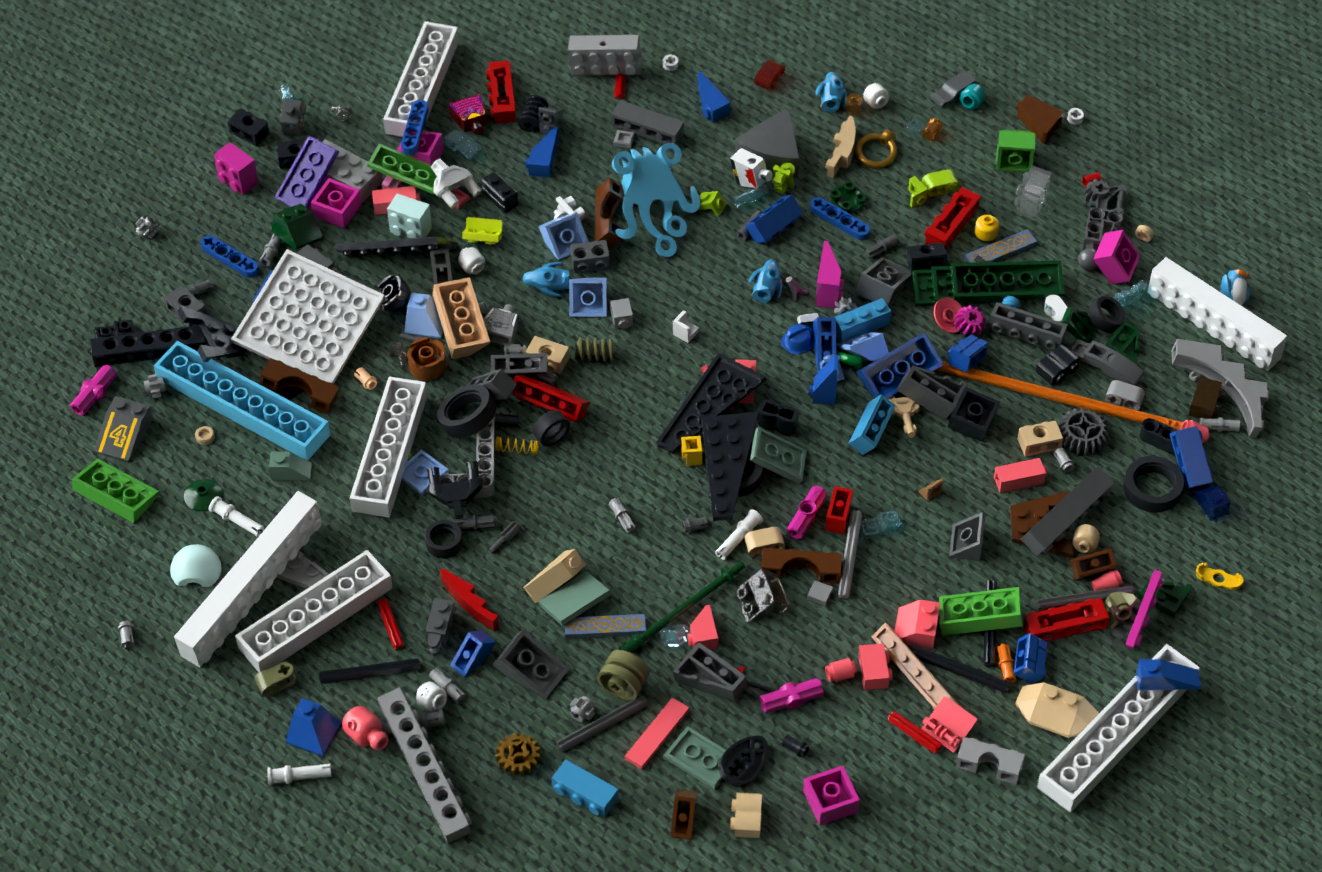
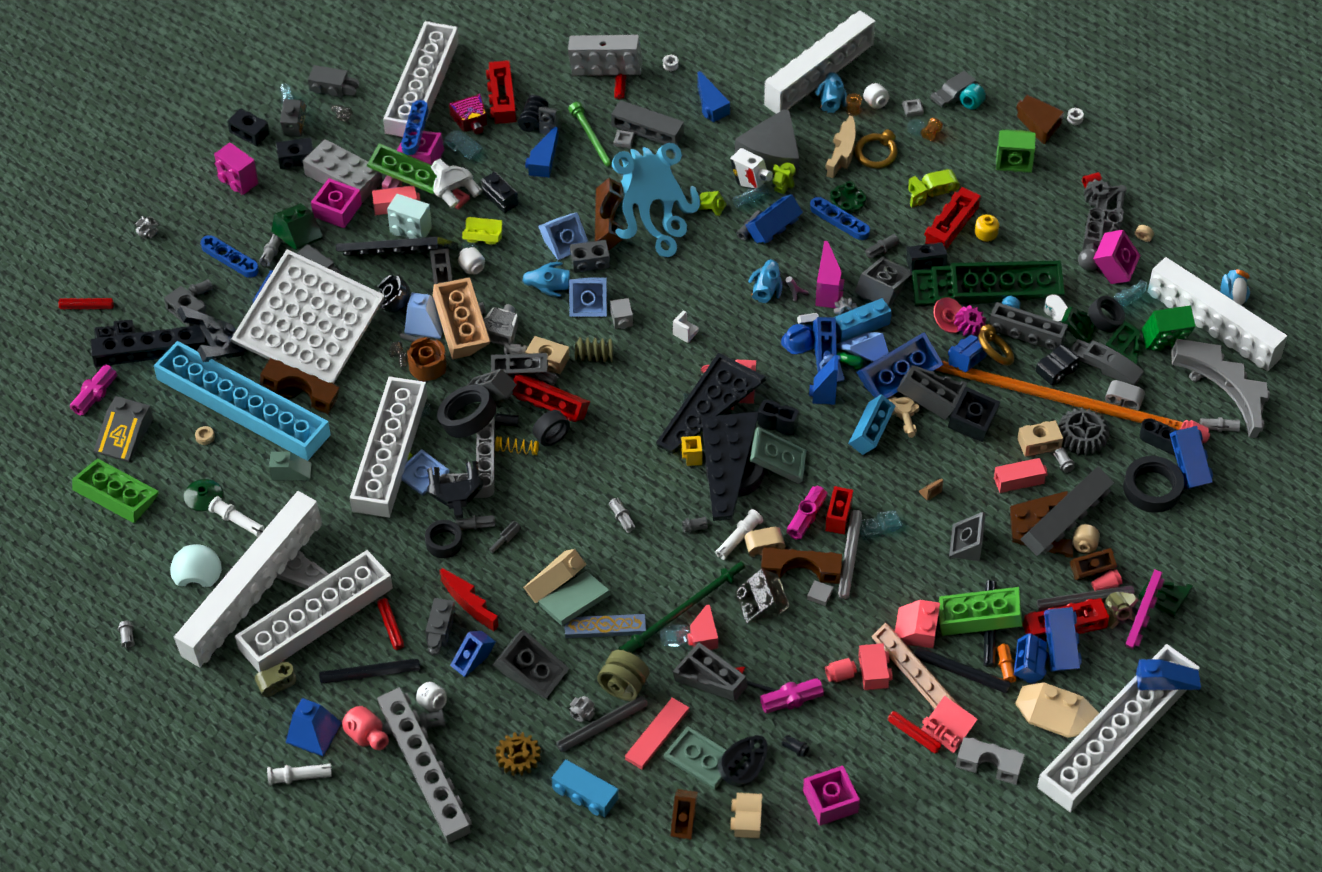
light grey gear [144,374,165,398] -> none
tile [274,136,339,208] -> none
light nougat pin [354,367,377,390] -> none
light grey pin [429,667,466,704] -> none
white hips [554,196,586,221] -> none
clear red beam [754,60,785,91] -> none
sand blue tile [965,229,1037,263] -> none
clear brick [1014,166,1052,220] -> none
dark brown brick [1188,377,1224,419] -> none
clear blue slope [1190,484,1231,521] -> none
yellow piece [1196,563,1244,590] -> none
none -> red axle [58,298,114,309]
none -> dark grey hinge [308,65,360,97]
none -> bright green piece [569,102,611,167]
none -> white brick [764,11,875,114]
none -> light grey tile [902,99,924,117]
none -> pearl gold piece [978,324,1014,365]
none -> blue brick [1044,607,1082,672]
none -> green brick [1142,305,1196,351]

